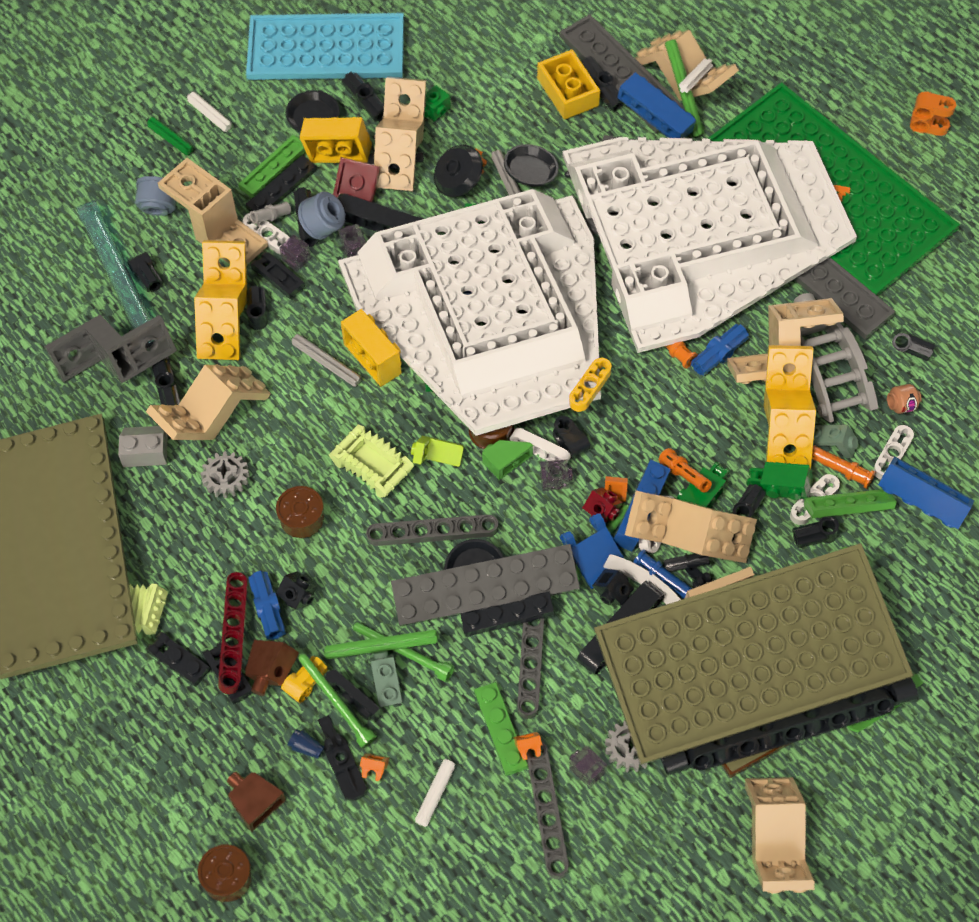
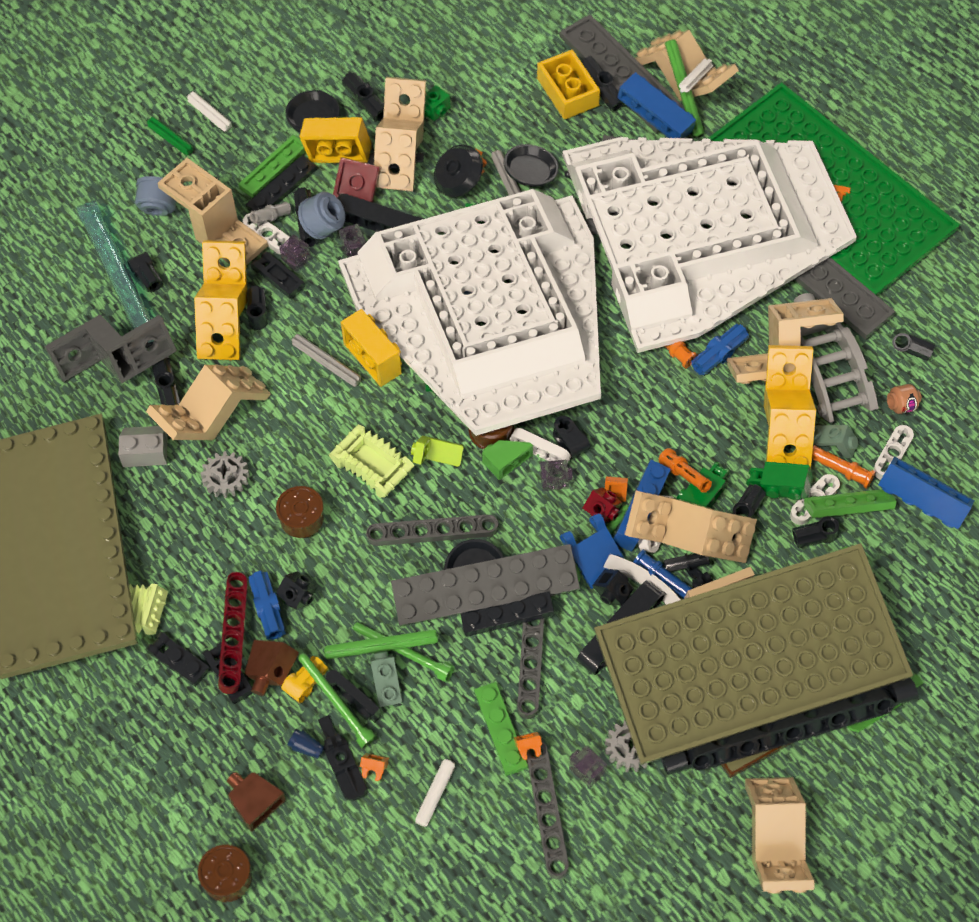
medium azure plate [246,13,404,80] -> none
yellow beam [569,358,611,412] -> none
orange piece [910,92,956,136] -> none

